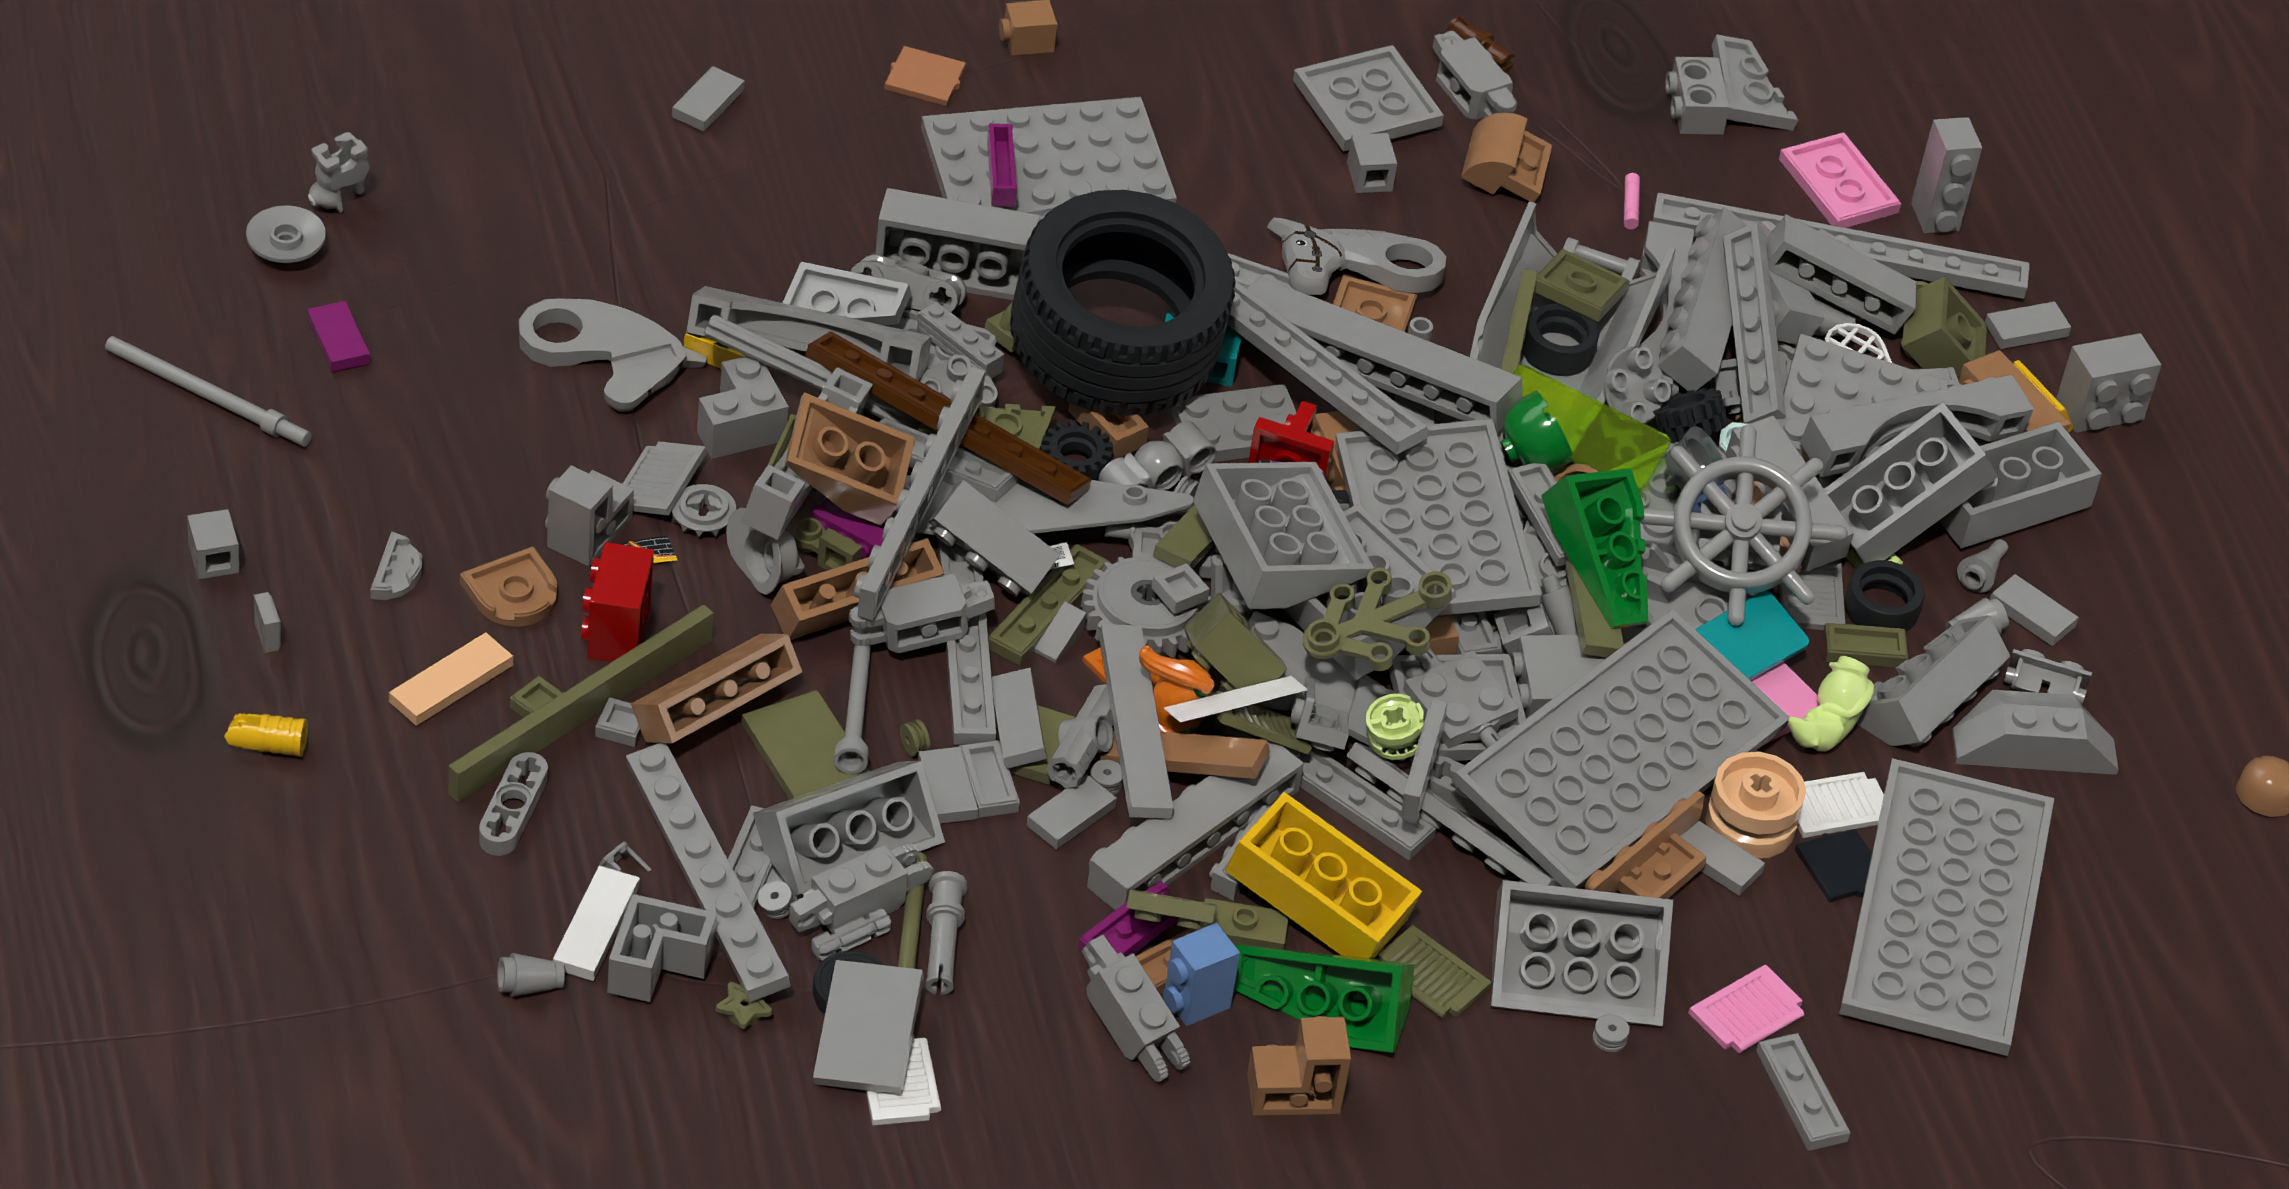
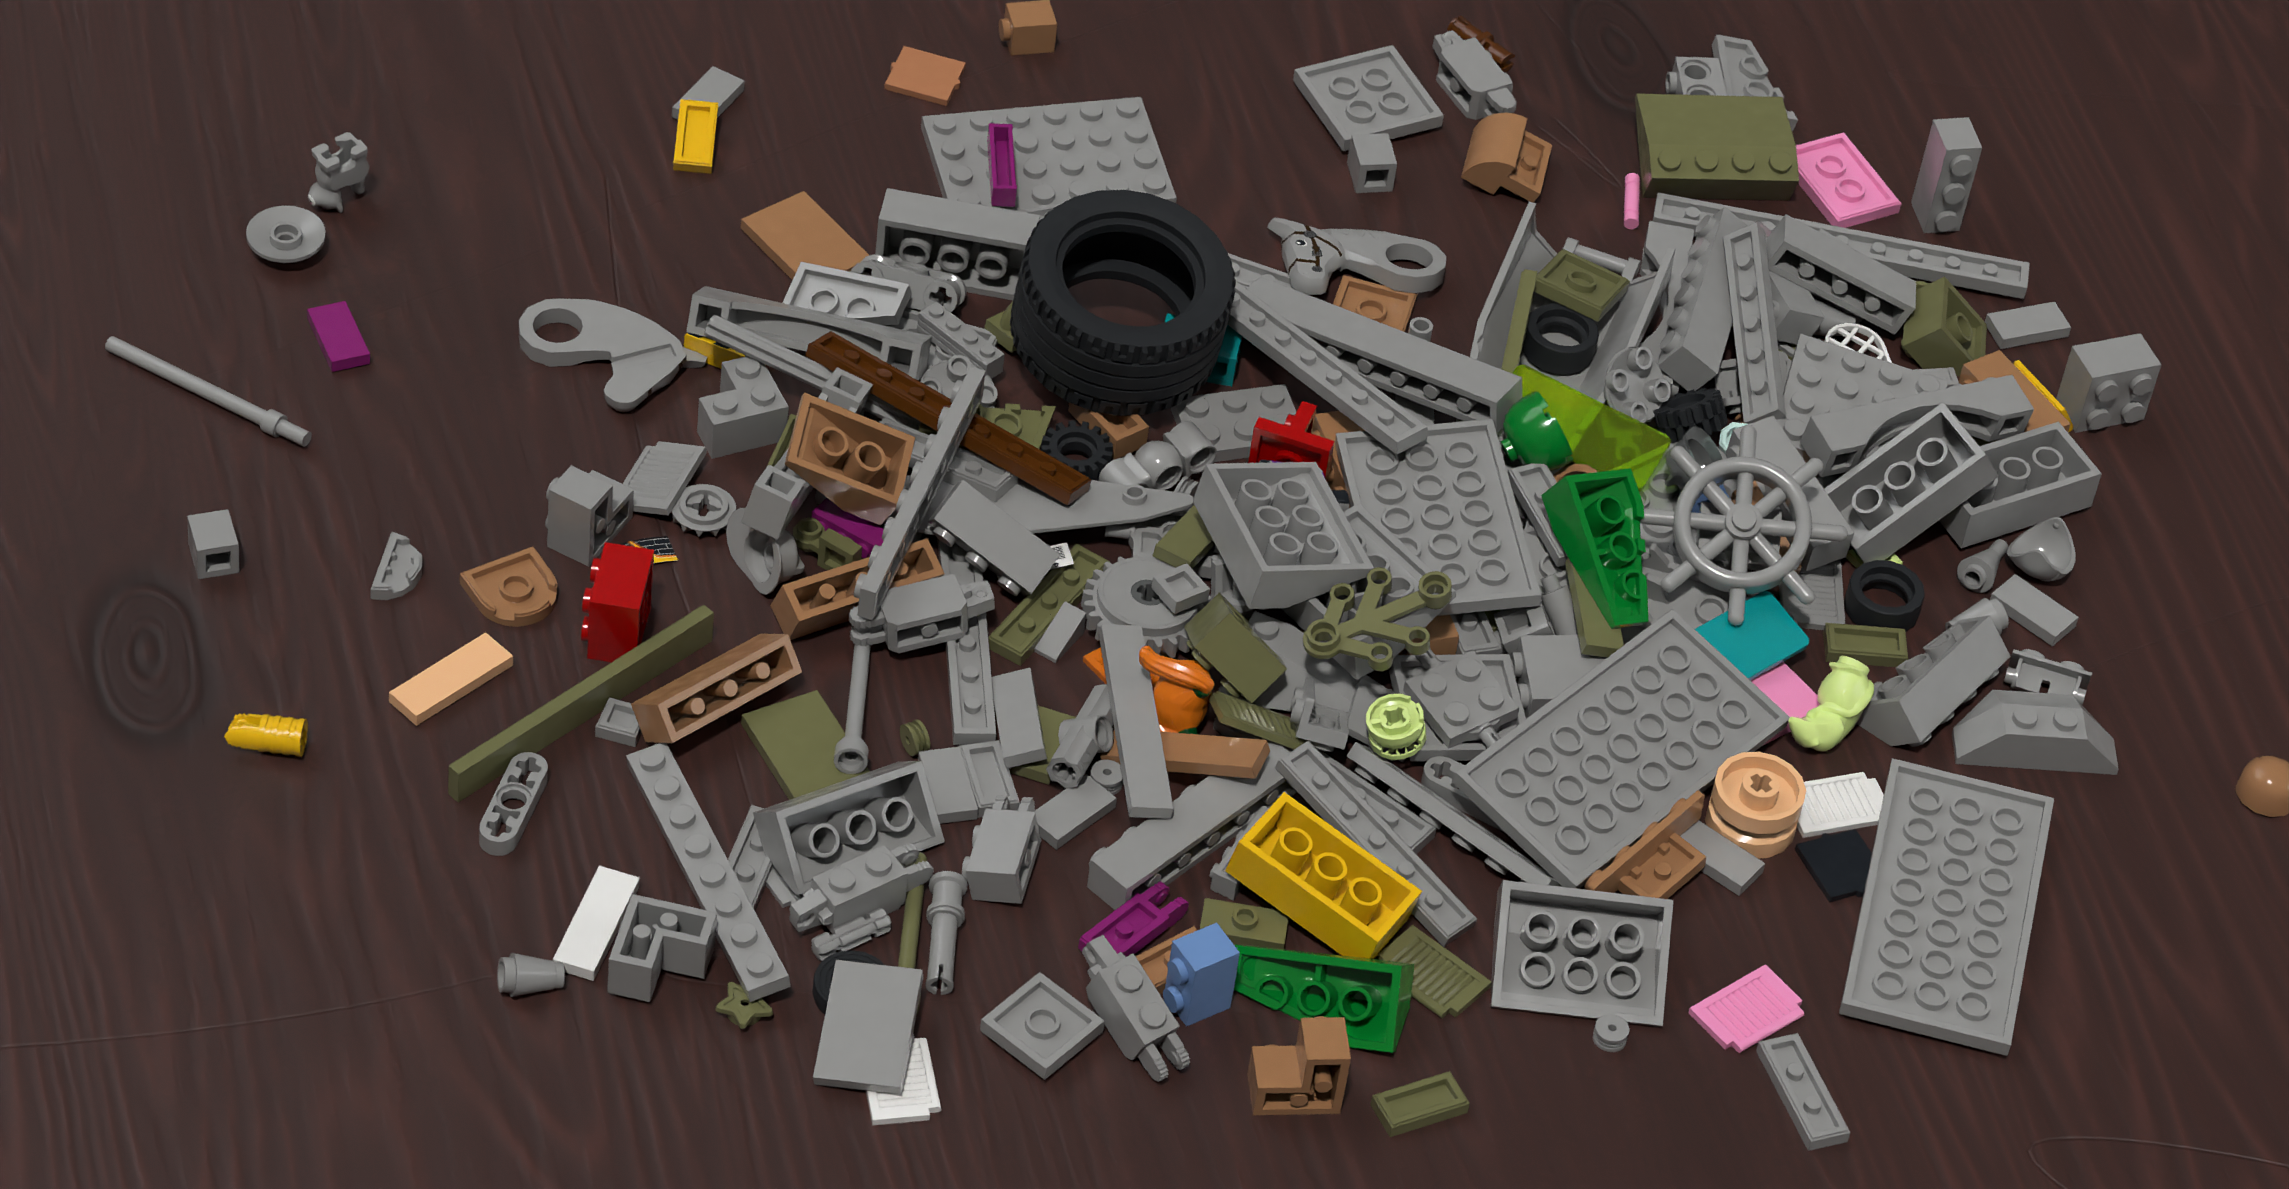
light grey tile [254,592,281,653] -> none
olive tile [509,676,563,718] -> none
light grey piece [598,841,651,872] -> none
light grey piece [758,880,795,919] -> none
olive plate [1126,889,1217,930] -> none
white sticker [1164,676,1308,722] -> none
light grey tile [1401,699,1447,823] -> none
none -> yellow tile [673,99,718,174]
none -> medium nougat tile [741,191,870,280]
none -> light grey hinge [962,795,1041,904]
none -> light grey plate [980,972,1105,1080]
none -> light grey tile [1275,740,1477,947]
none -> olive tile [1370,1071,1470,1137]
none -> olive slope [1635,94,1799,201]
none -> light grey helmet [2007,517,2076,581]

